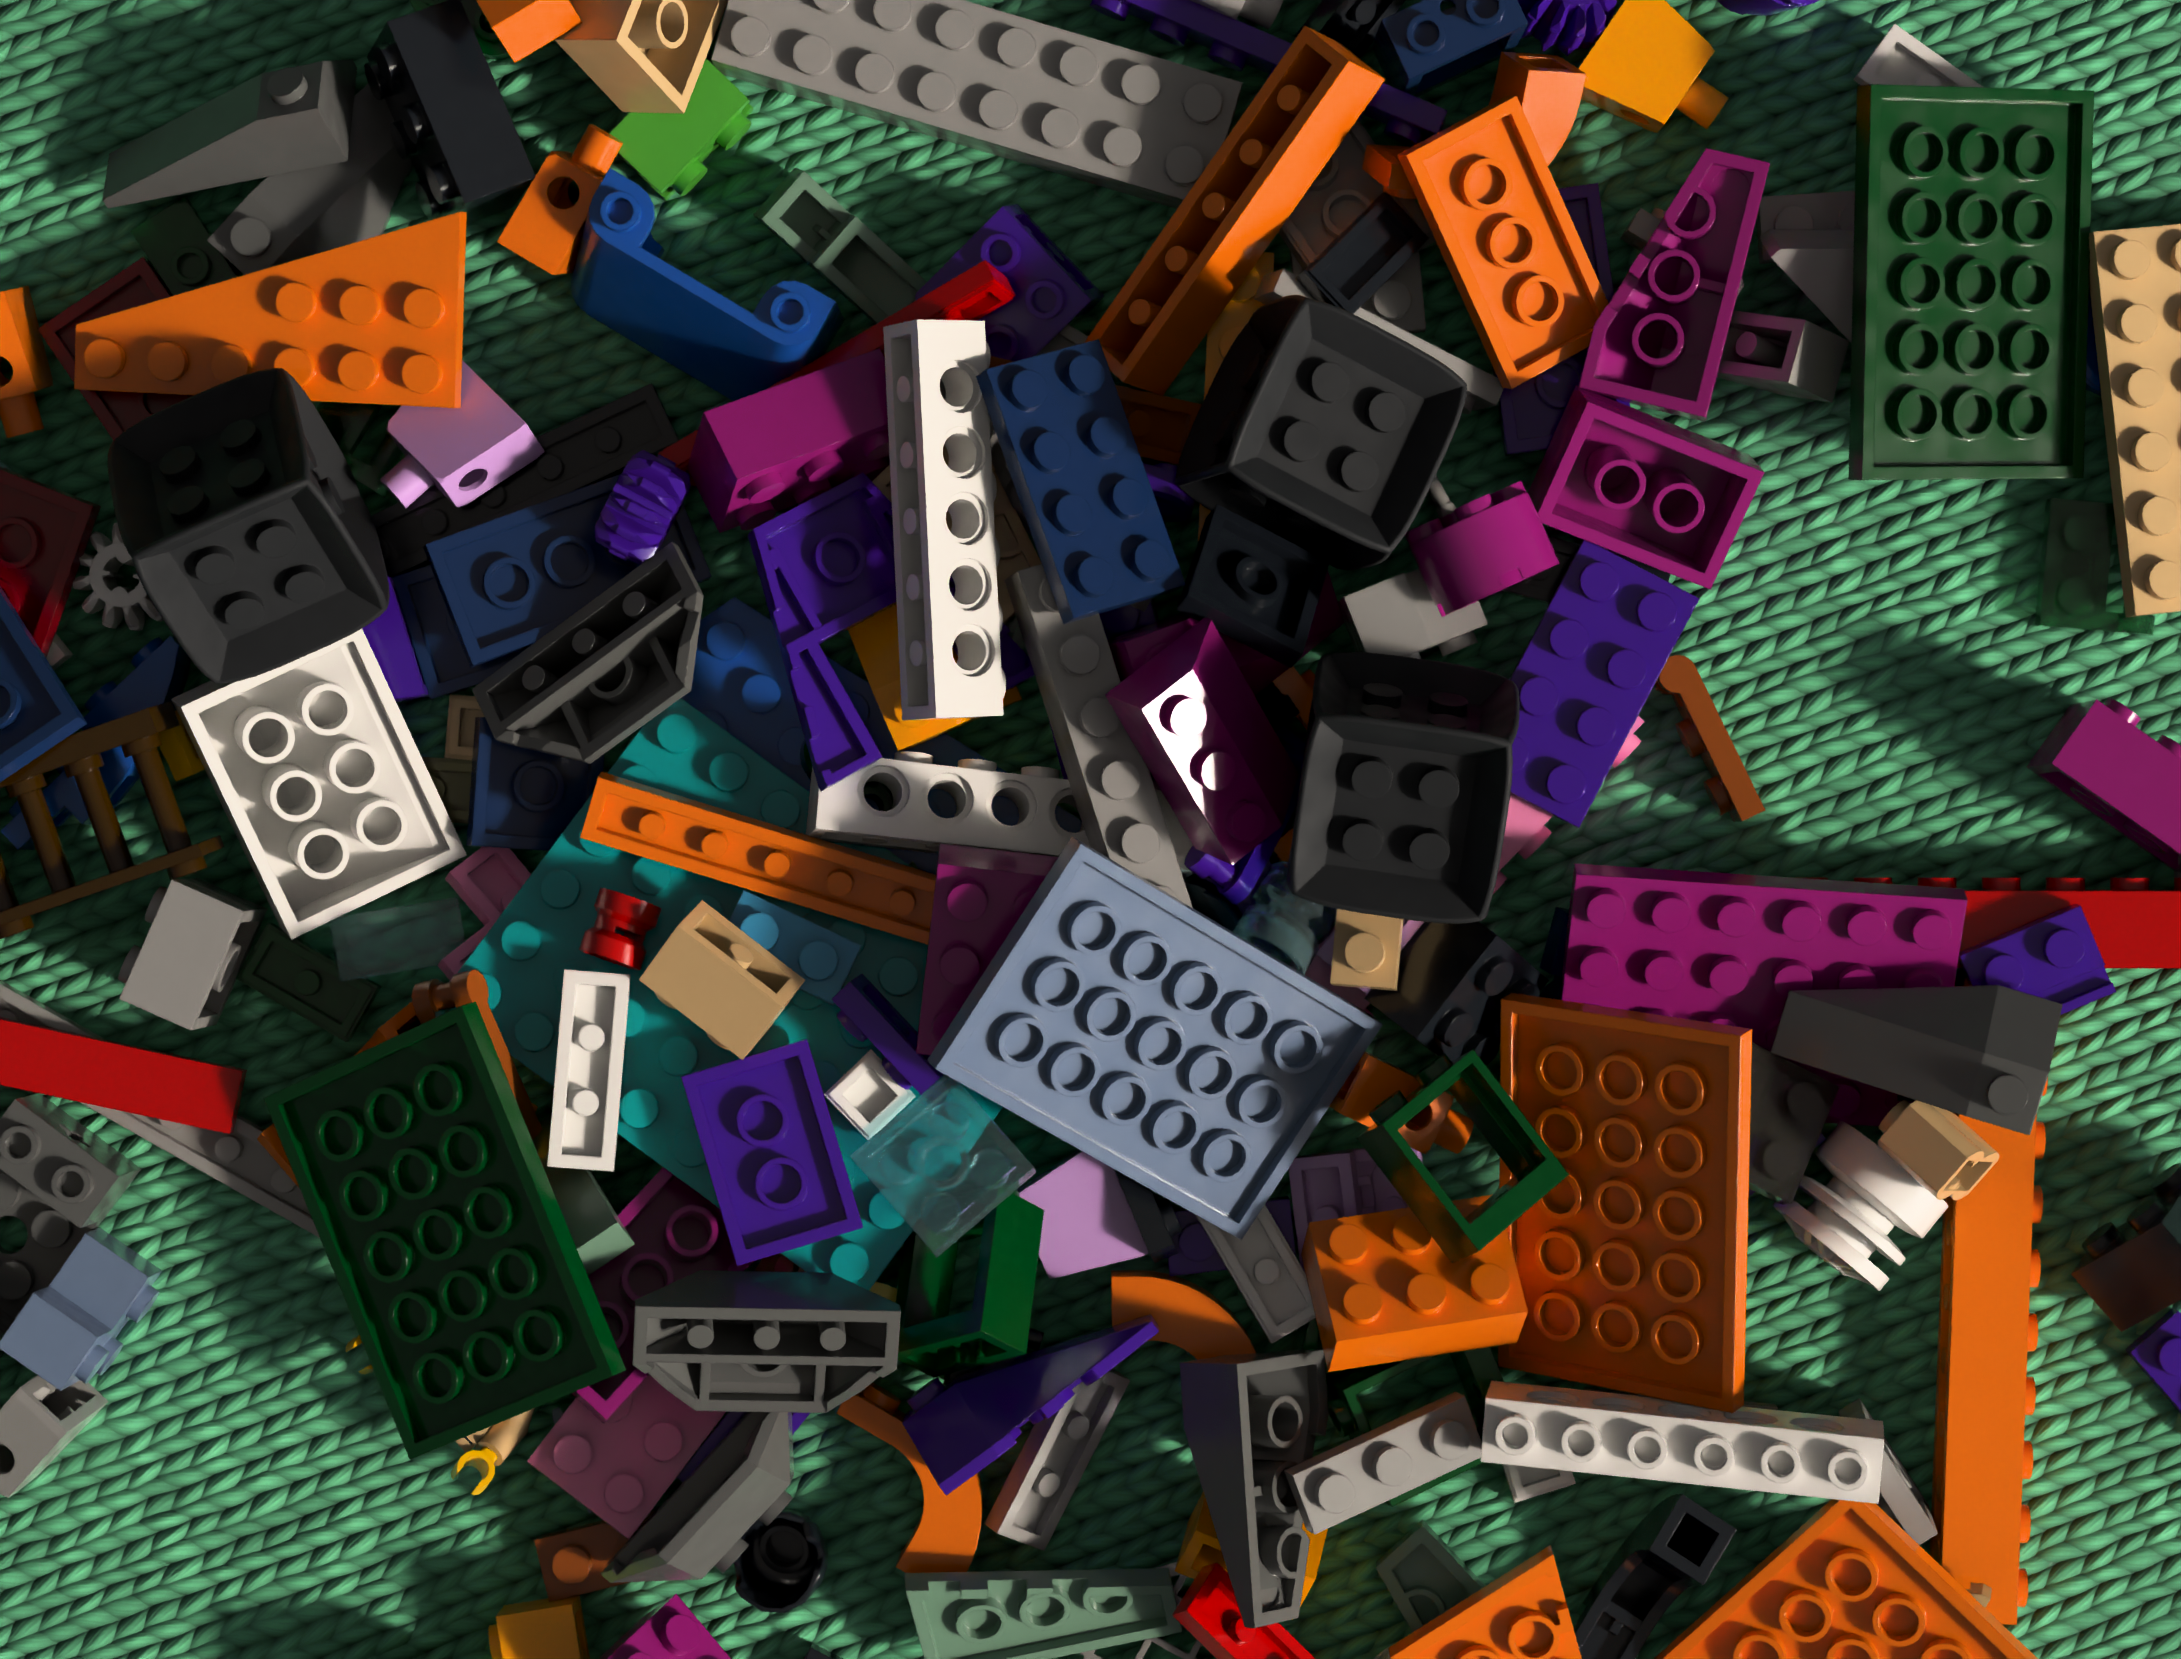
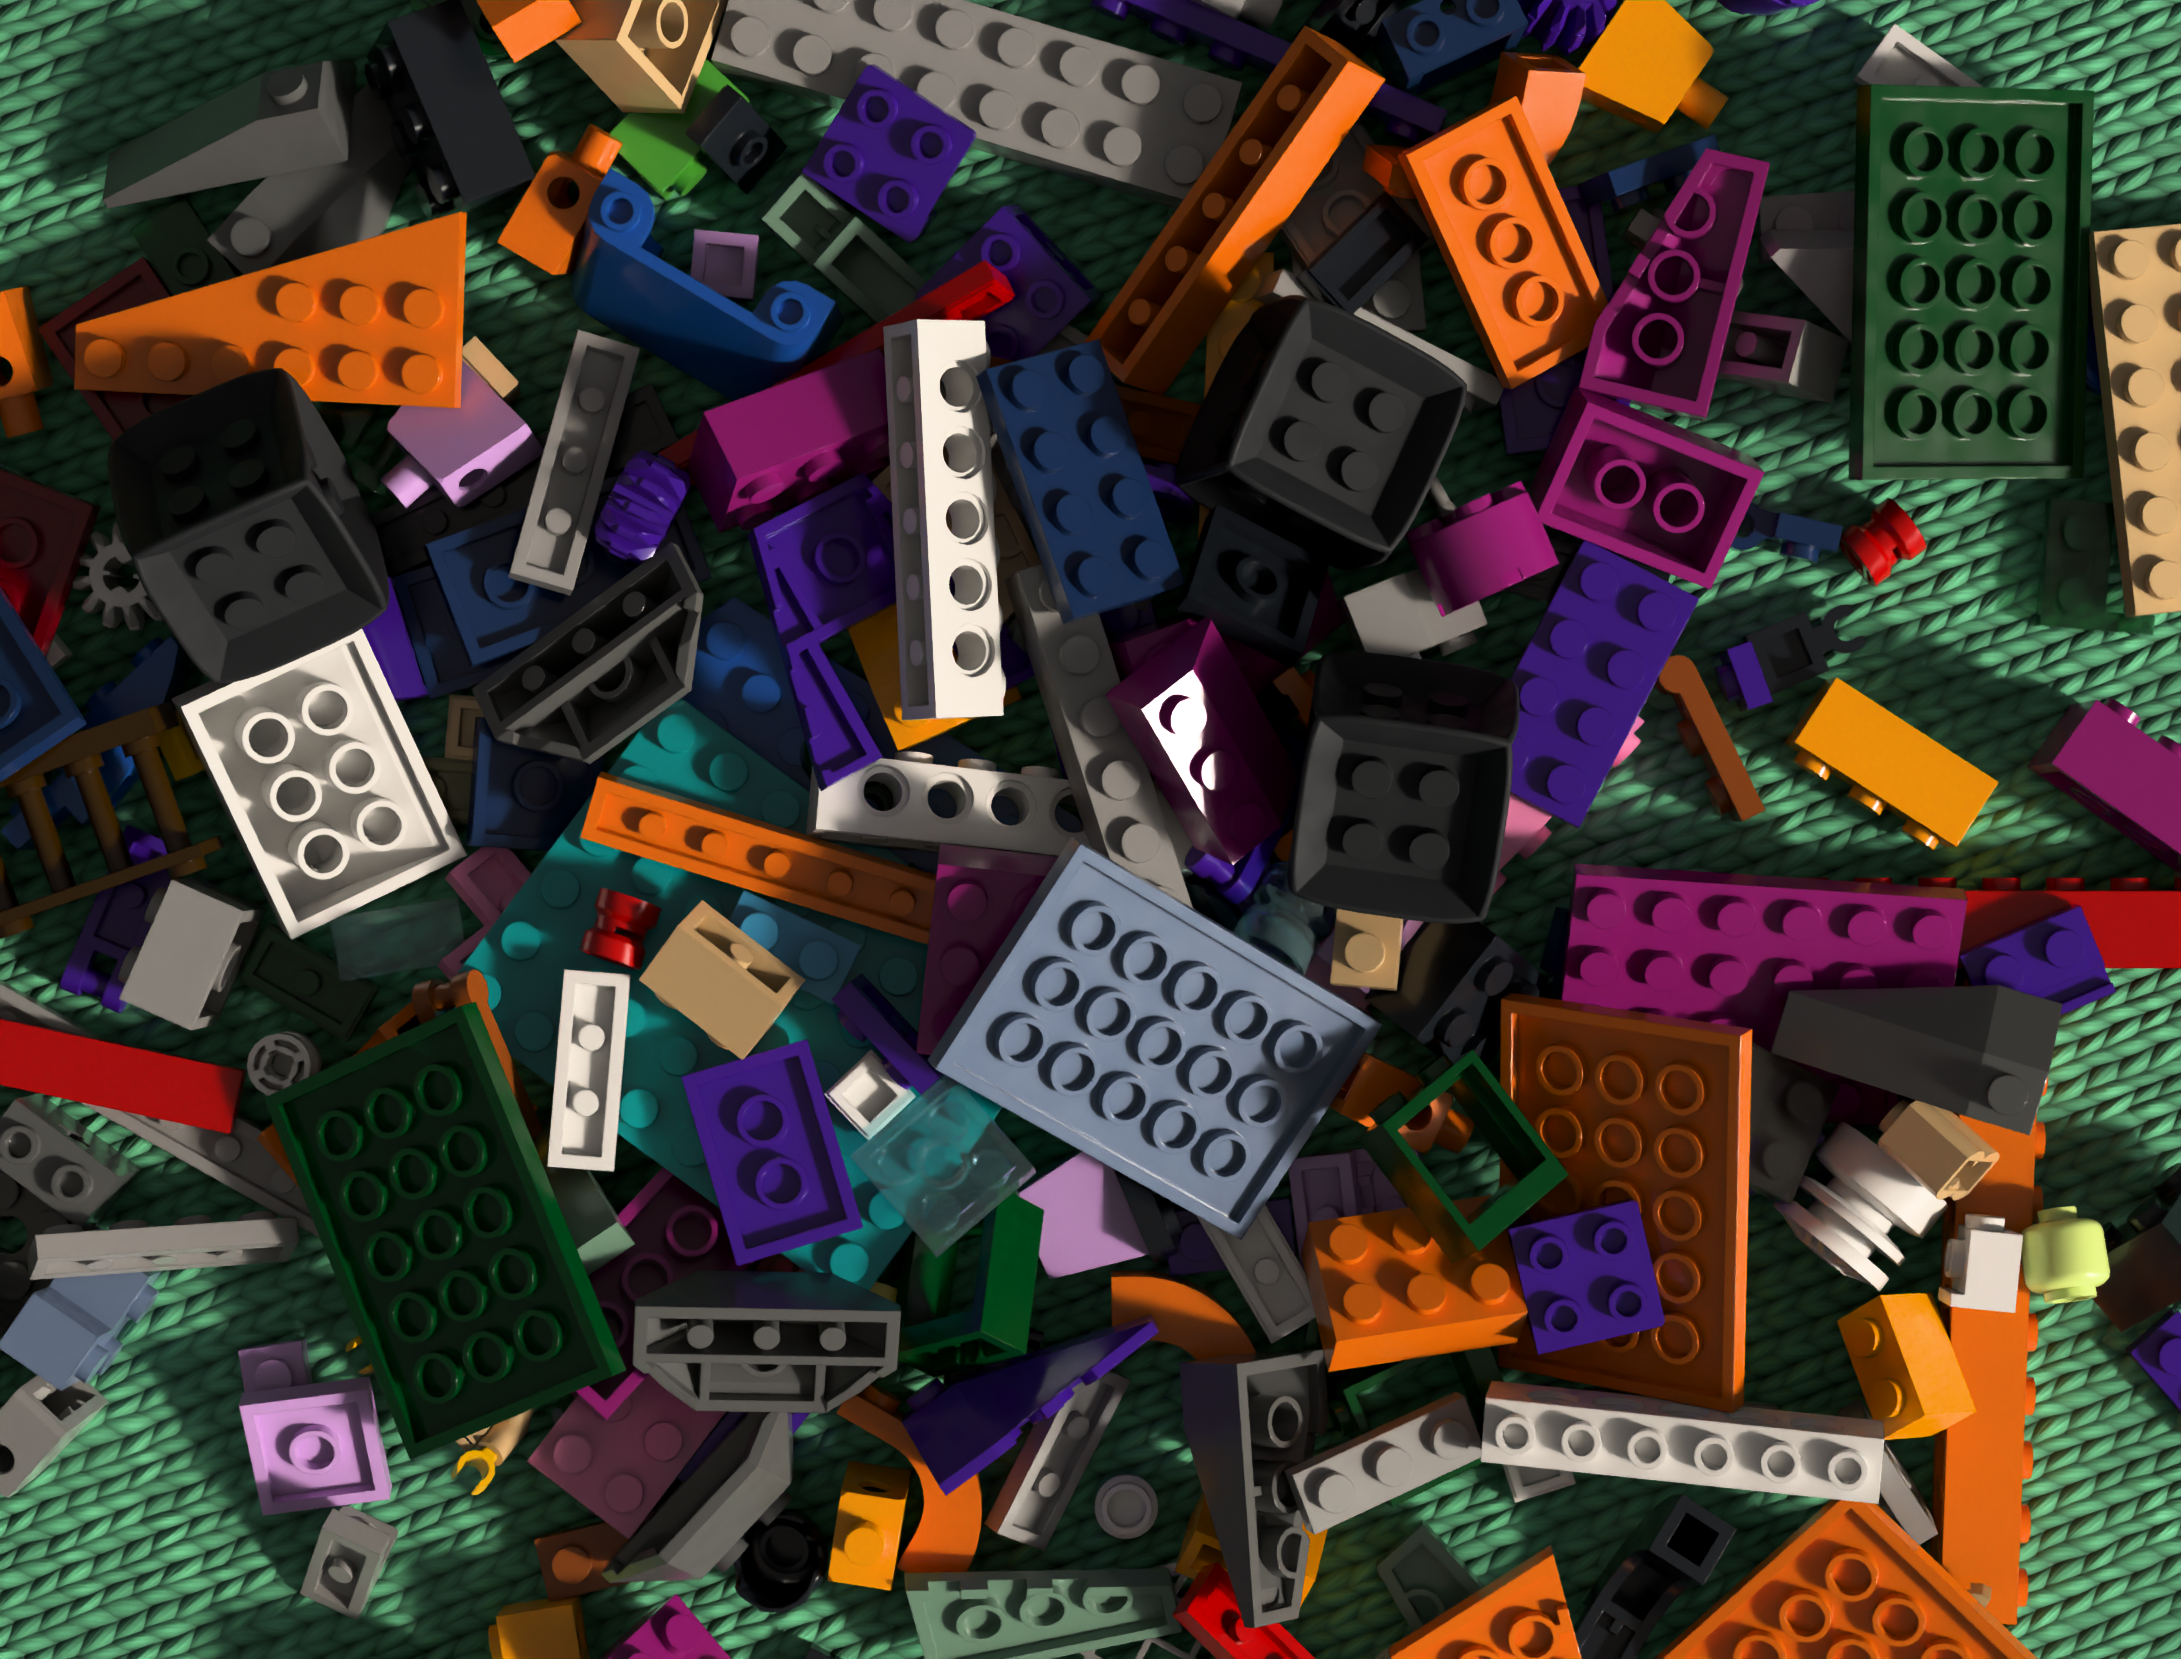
none -> light grey plate [27,1211,299,1280]
none -> dark purple plate [60,825,179,1014]
none -> lavender plate [238,1338,313,1392]
none -> lavender plate [239,1376,392,1516]
none -> white wheel [247,1031,322,1096]
none -> light grey slope [300,1505,398,1621]
none -> tan tile [462,336,521,405]
none -> light grey plate [508,330,640,595]
none -> black plate [685,84,788,195]
none -> lavender plate [690,229,760,302]
none -> dark purple bracket [802,64,976,243]
none -> light orange torso [827,1460,912,1591]
none -> white plate [1095,1474,1158,1539]
none -> dark purple bracket [1507,1198,1665,1355]
none -> dark blue plate [1578,134,1720,212]
none -> dark purple plate [1714,641,1773,712]
none -> dark blue plate [1730,503,1843,563]
none -> black plate [1742,605,1866,695]
none -> light orange brick [1785,677,1999,851]
none -> light orange brick [1837,1292,1977,1440]
none -> red wheel [1839,498,1927,587]
none -> white brick [1938,1213,2023,1313]
none -> yellowish green head [2021,1206,2110,1304]

